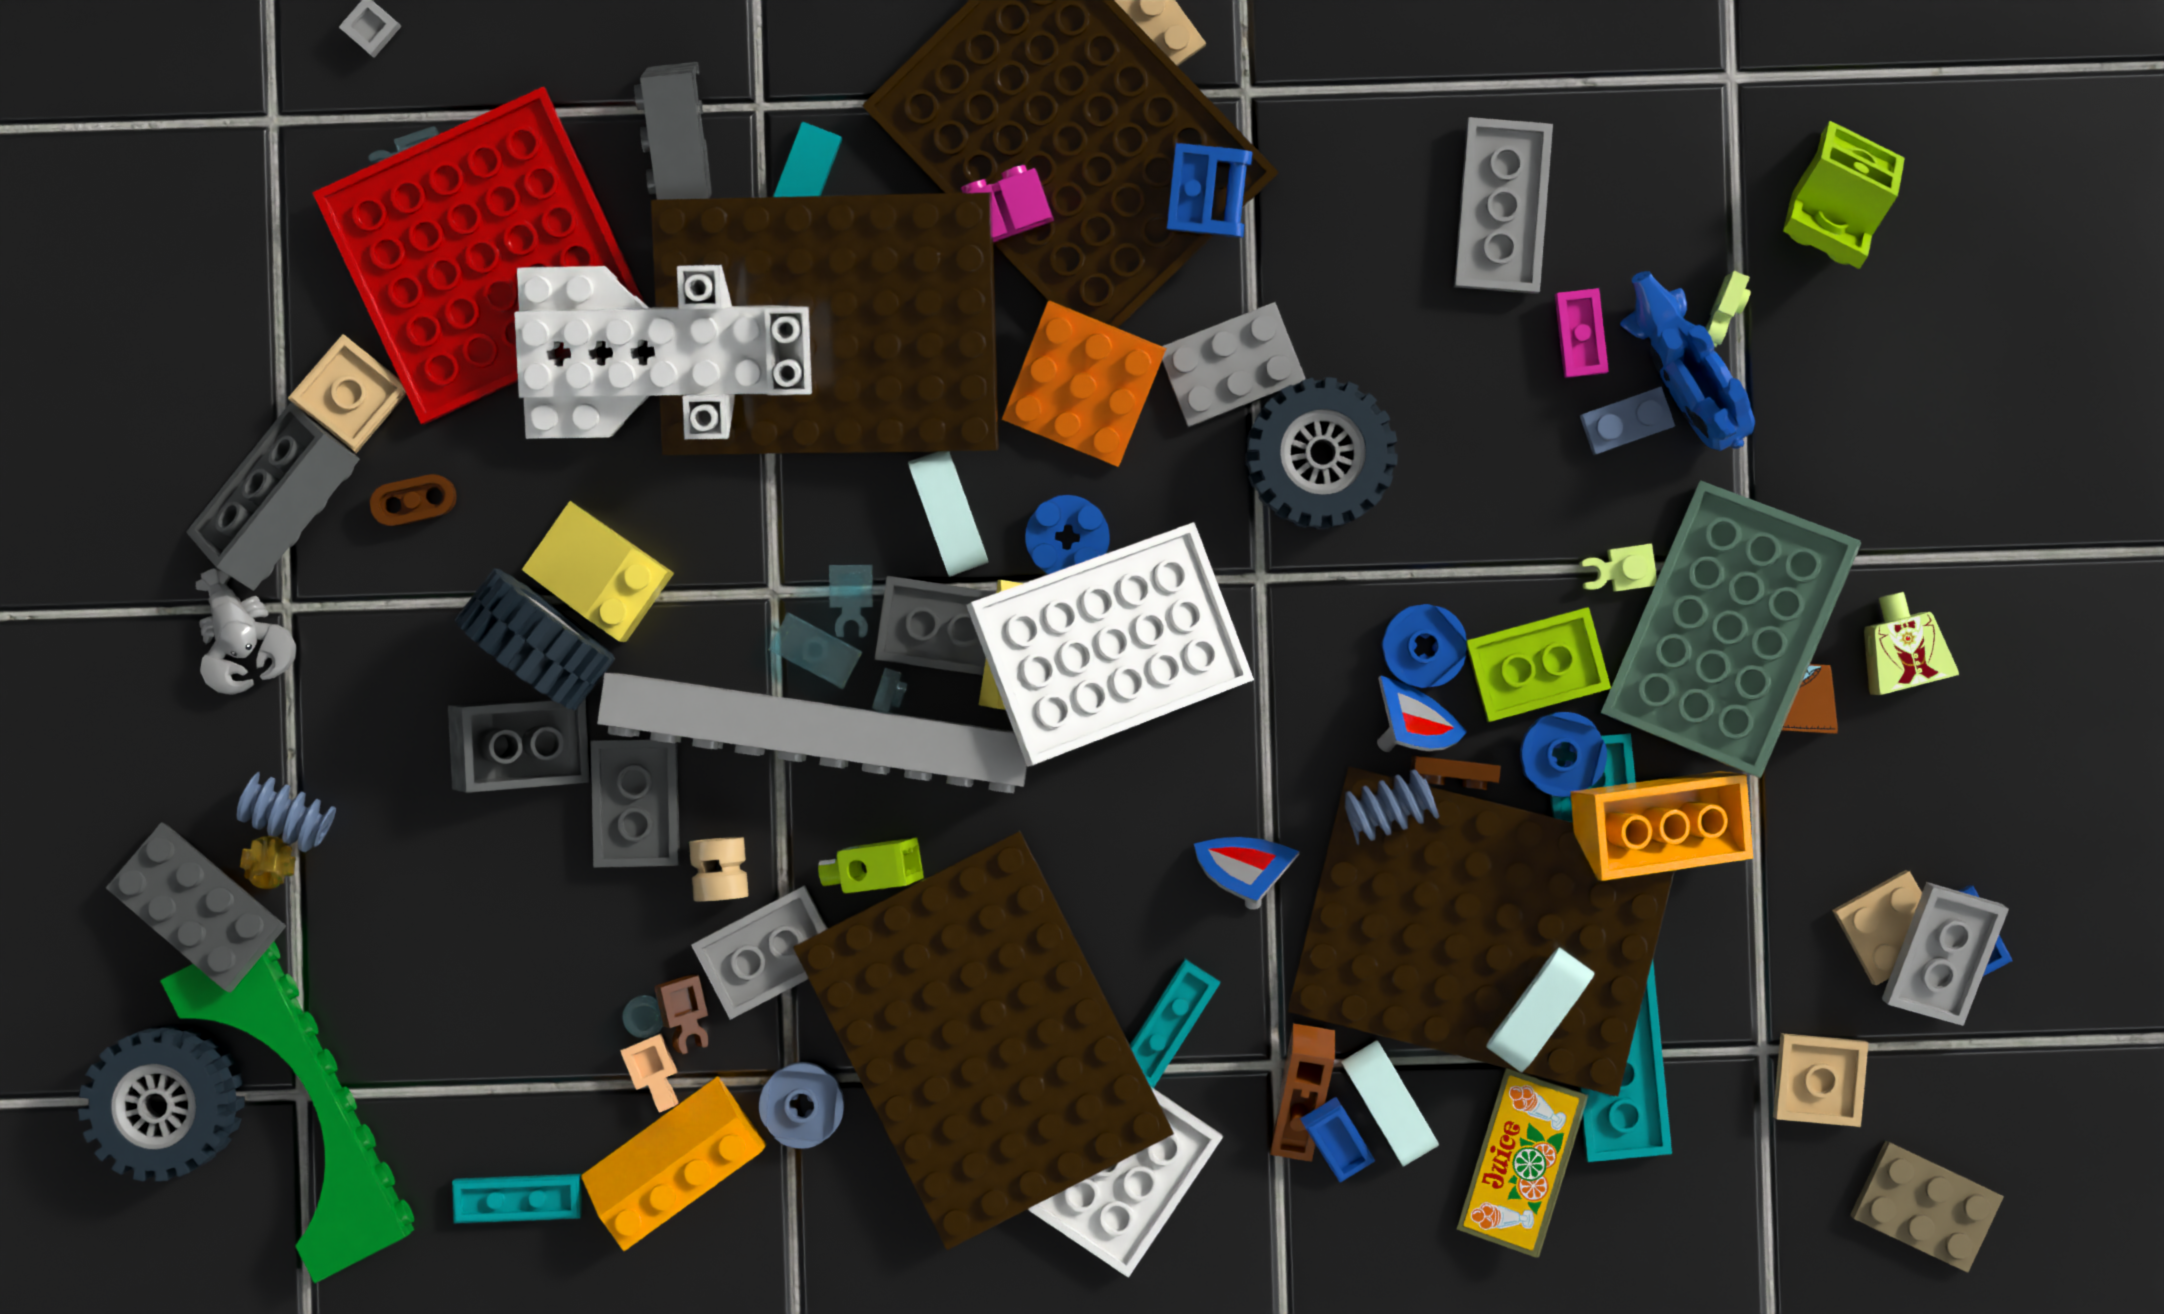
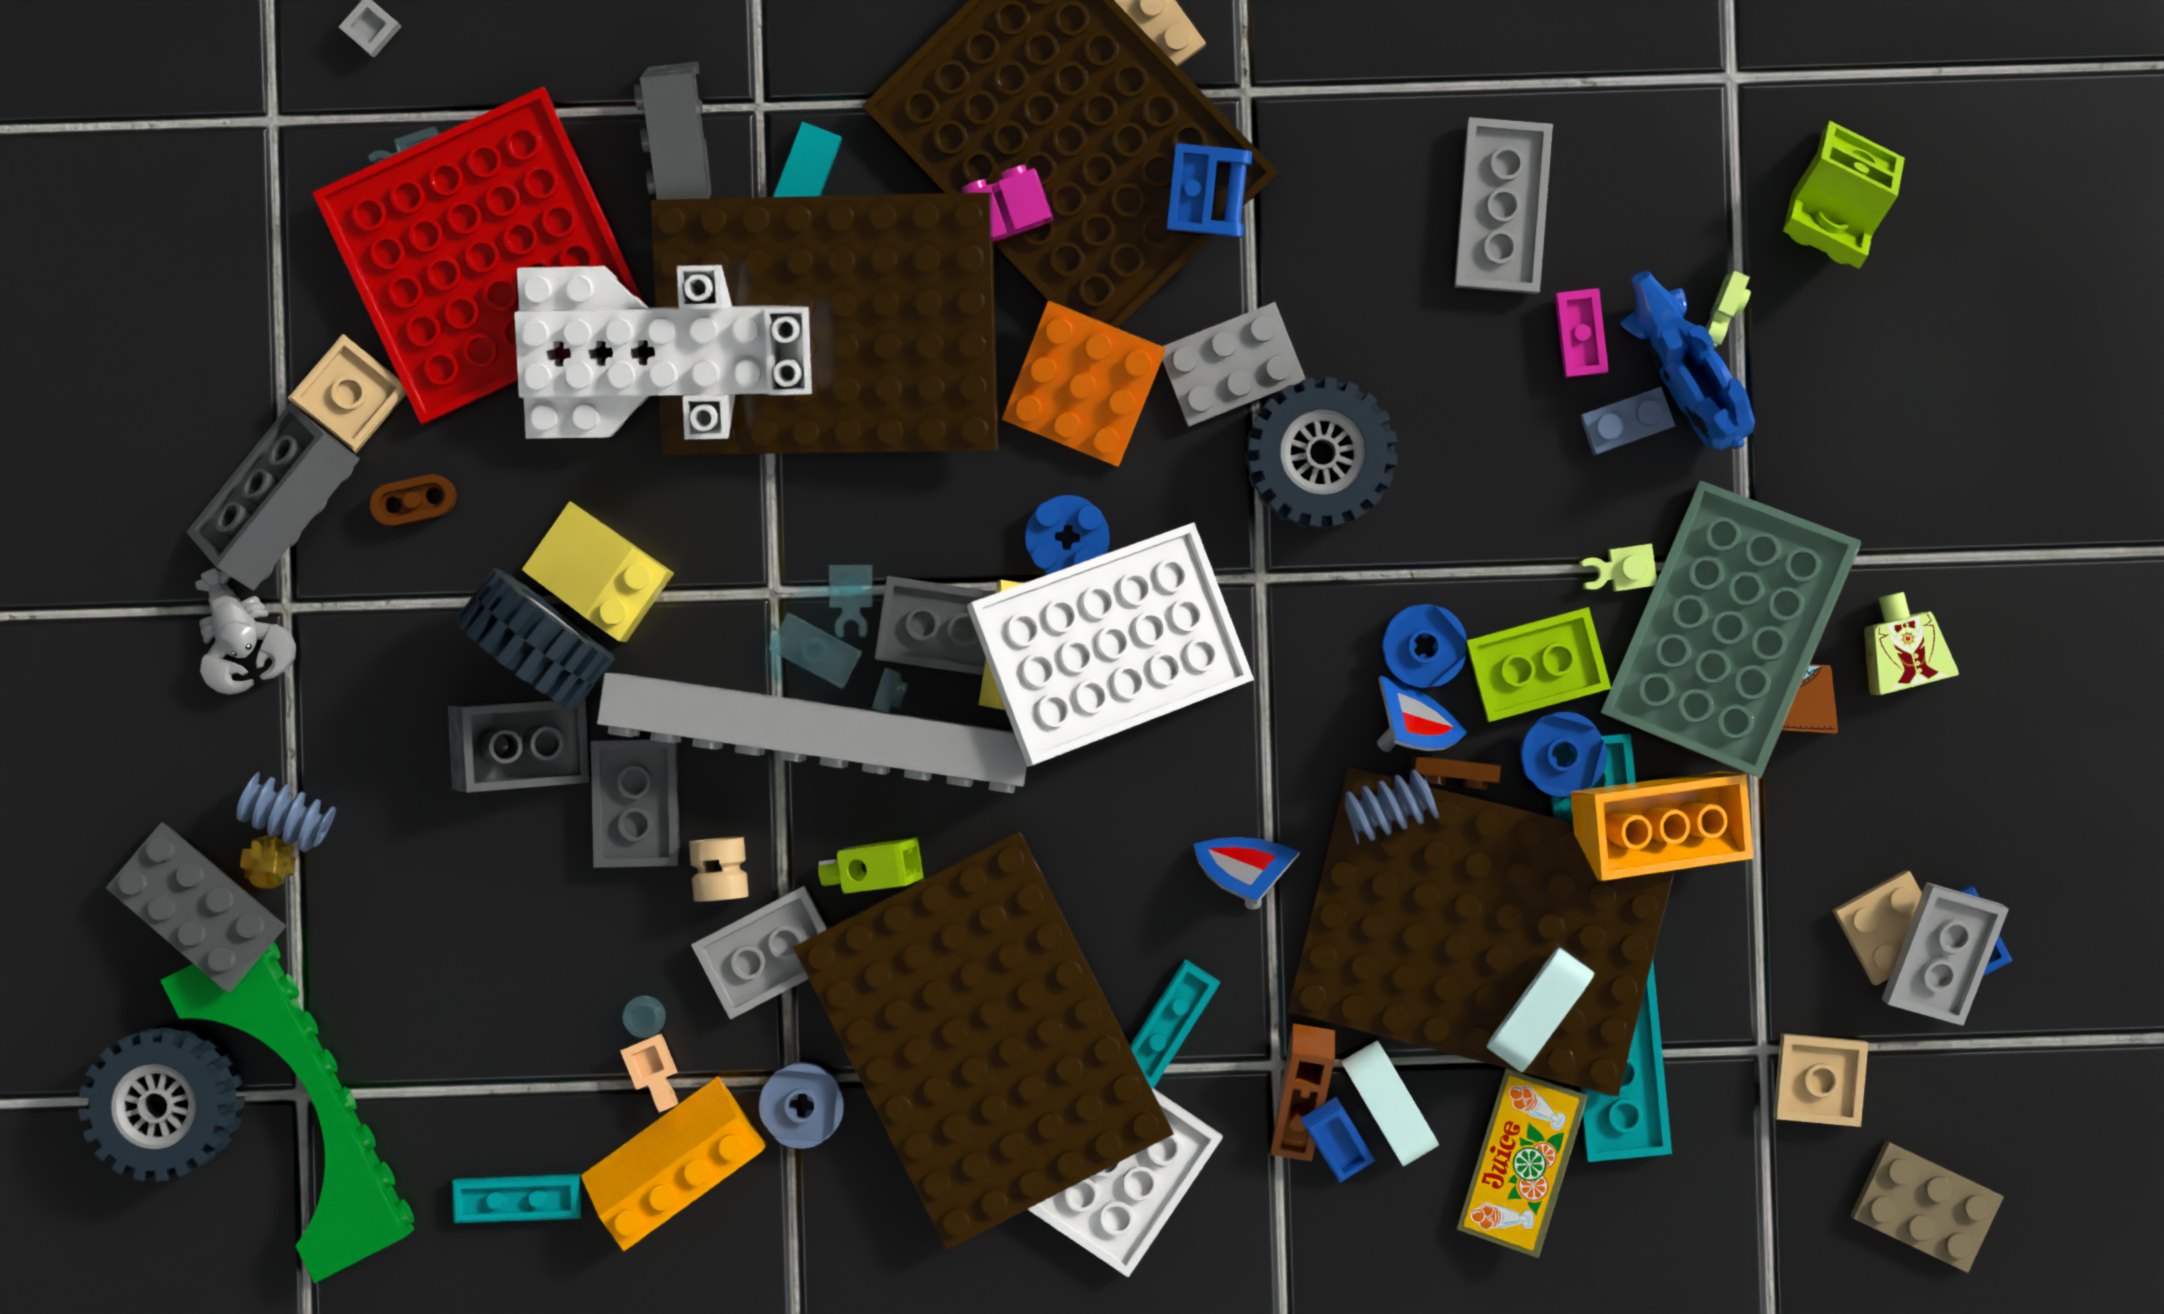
reddish brown plate [654,974,708,1054] -> none
light aqua beam [908,451,989,577] -> none

